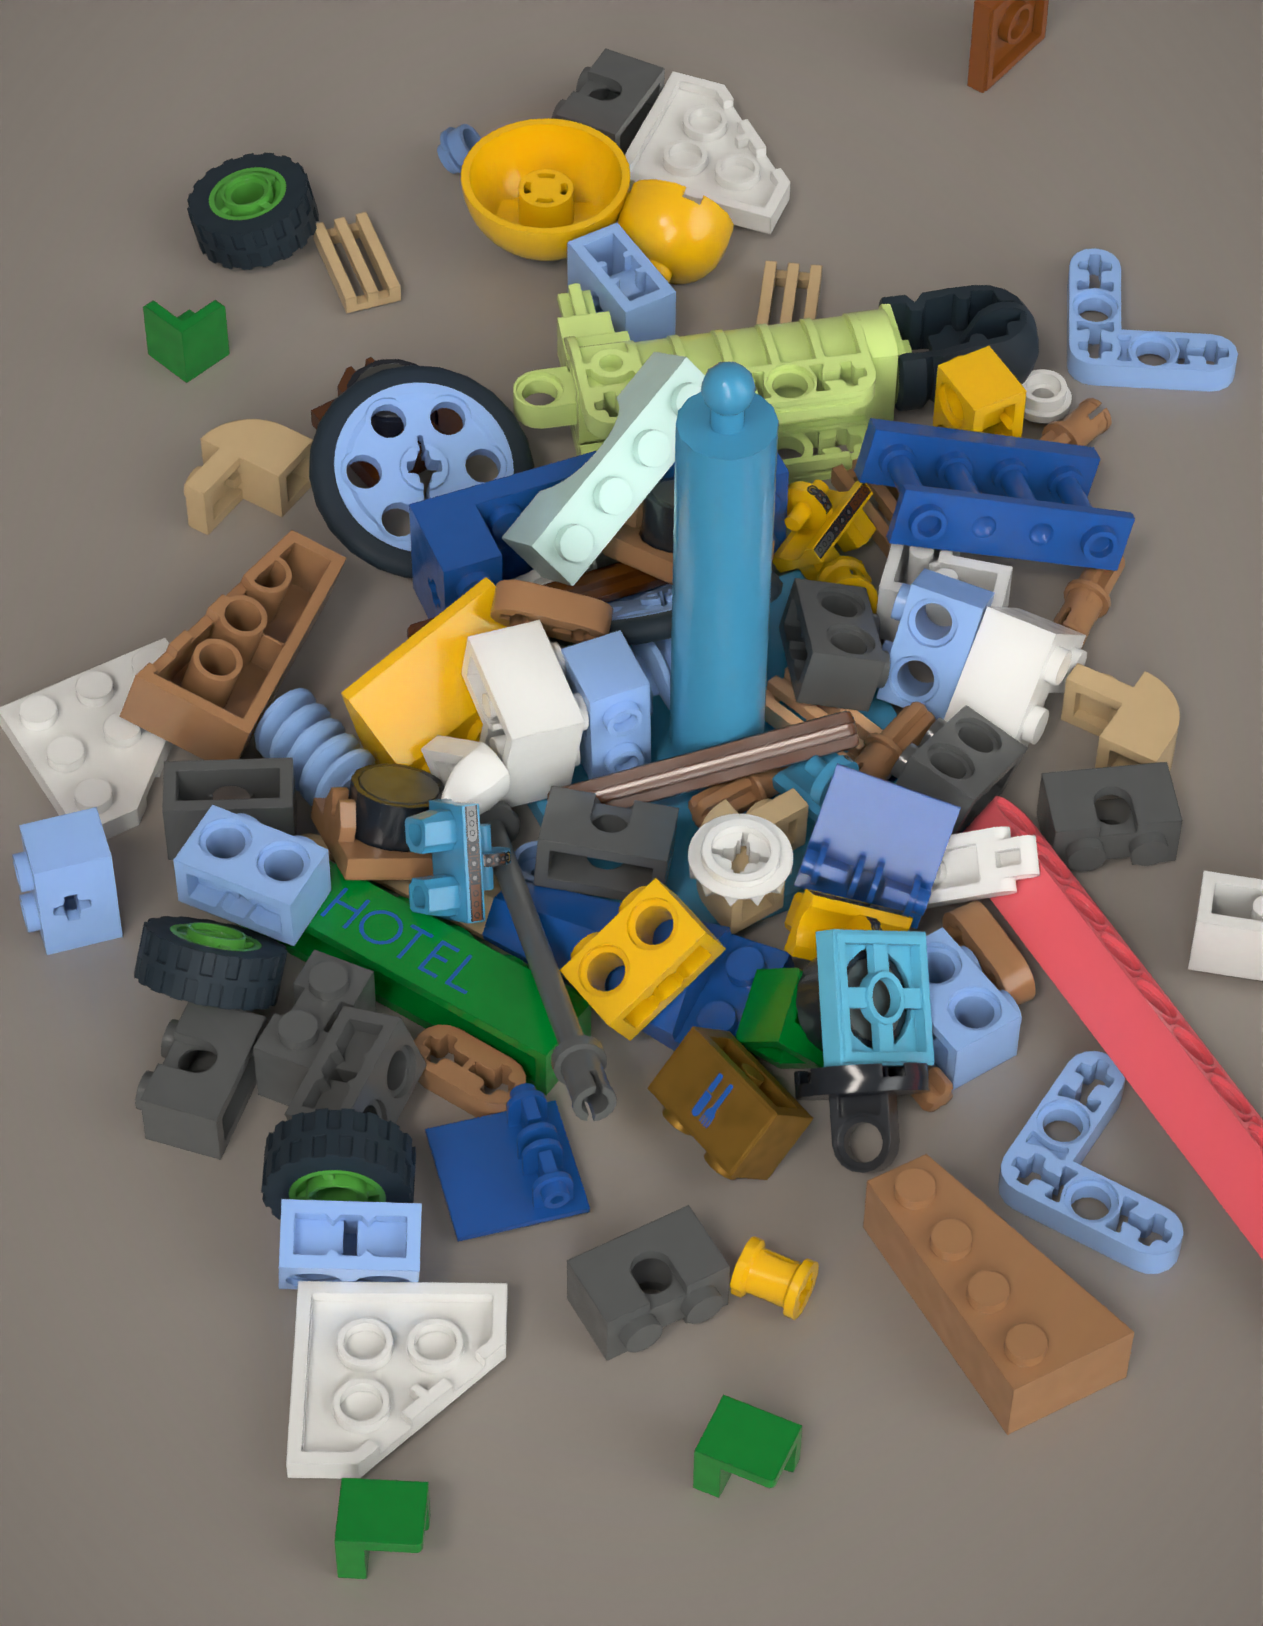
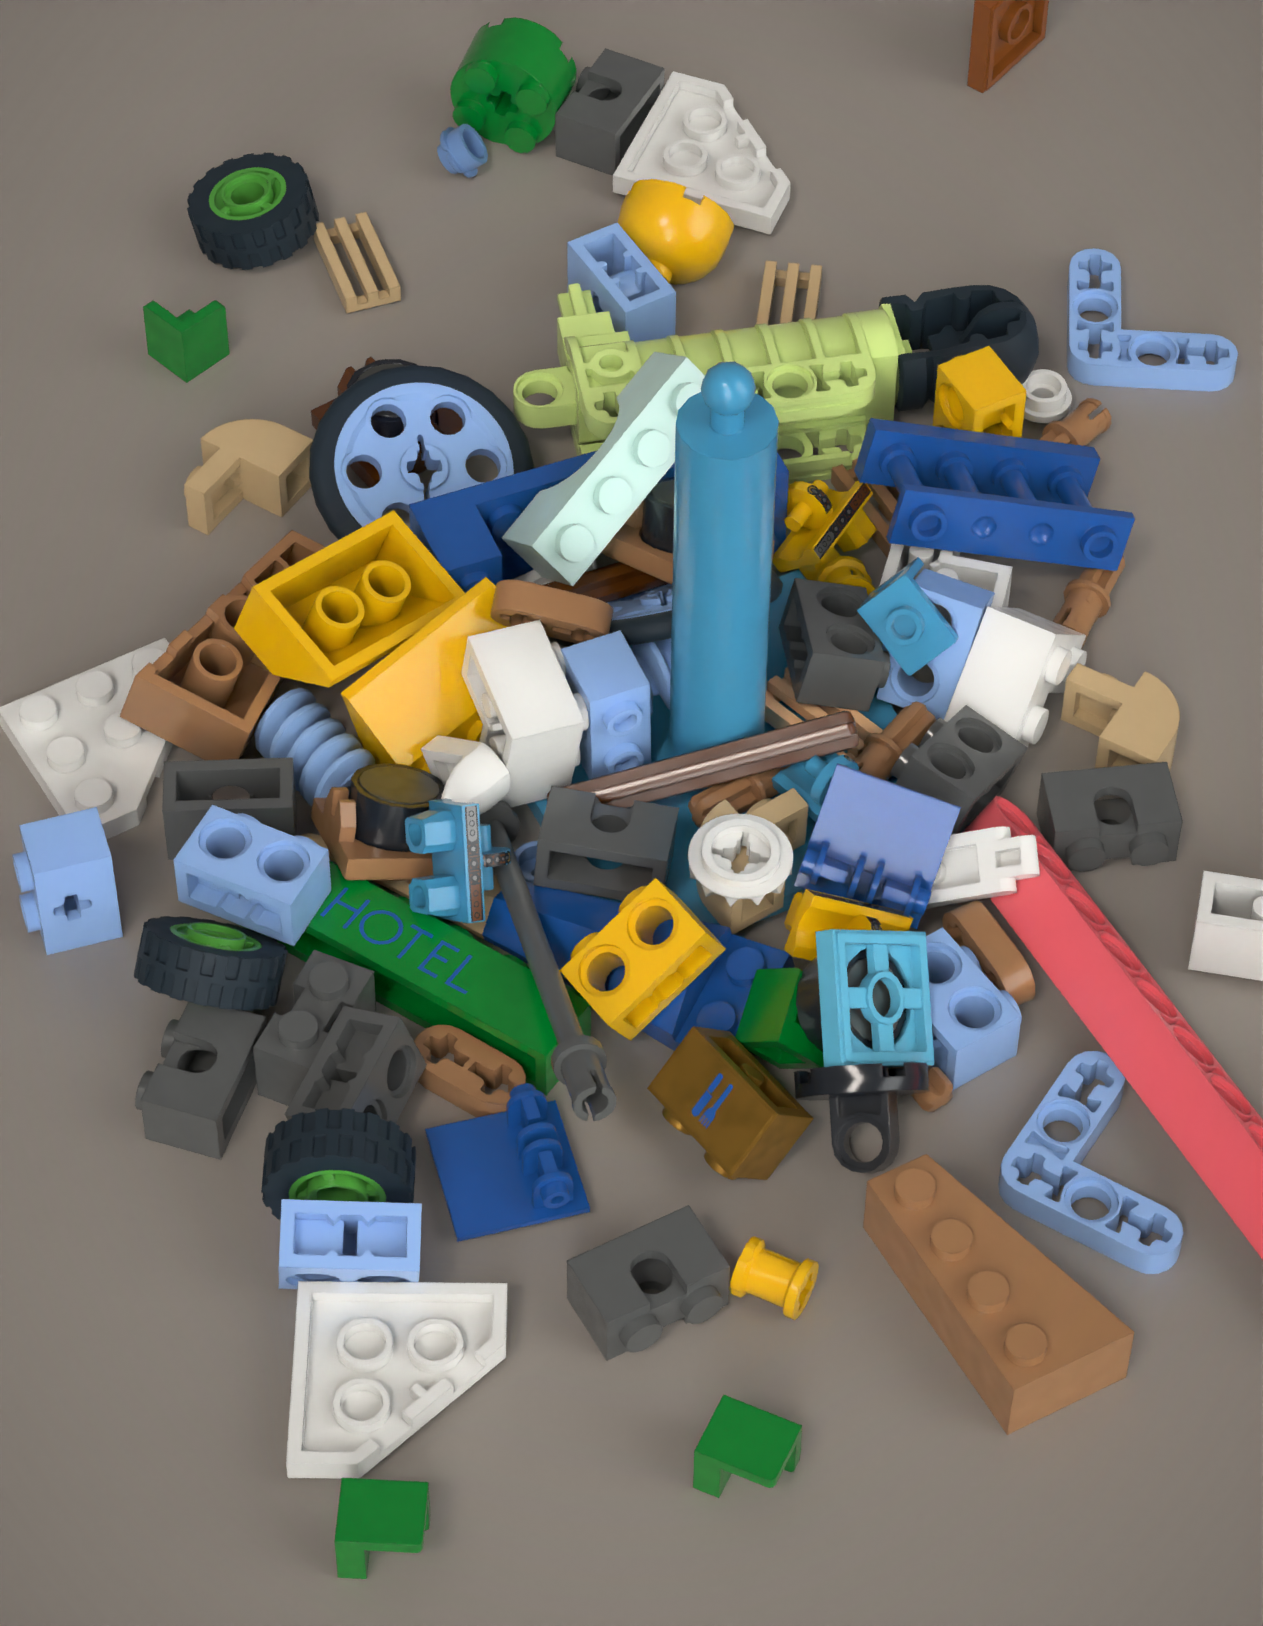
yellow piece [461,118,630,261] -> none
none -> yellow slope [234,510,465,688]
none -> green brick [450,17,577,153]
none -> dark azure bracket [857,557,959,676]

